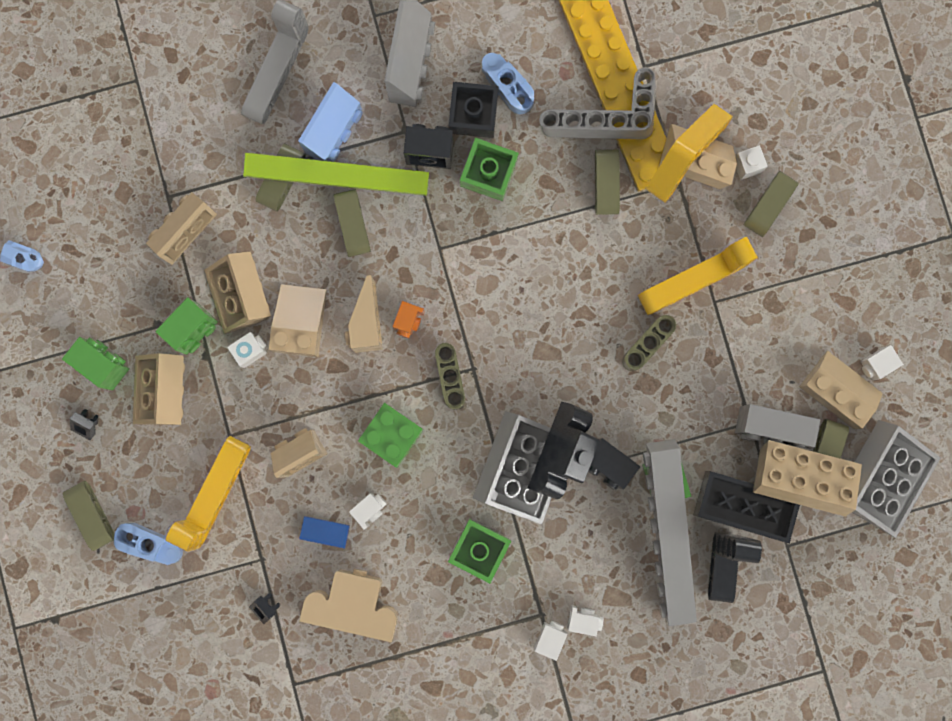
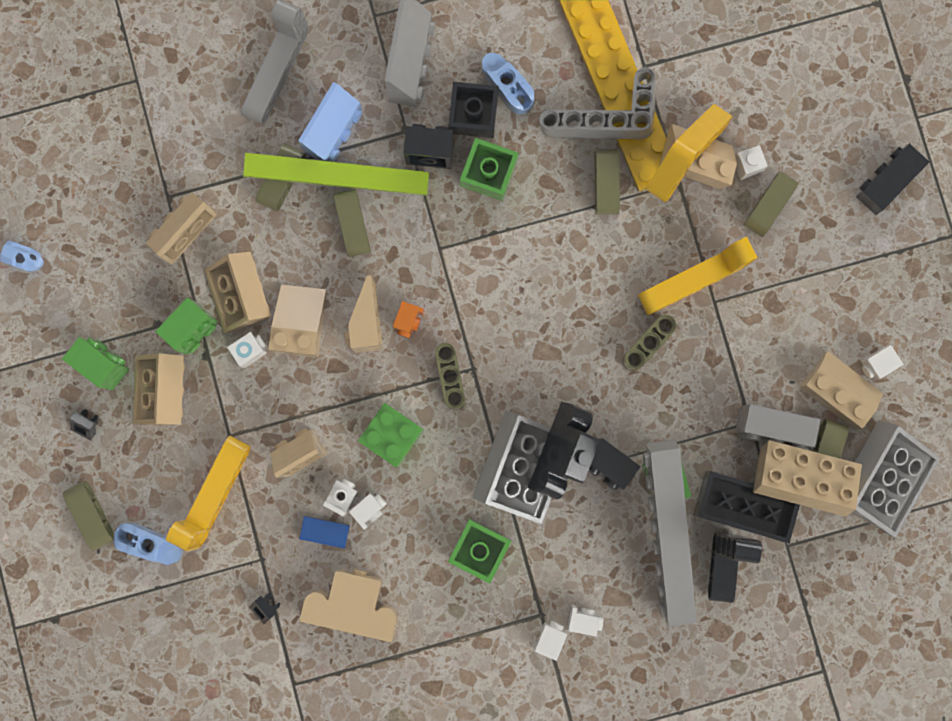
none -> white brick [323,479,359,516]
none -> black brick [856,143,929,215]

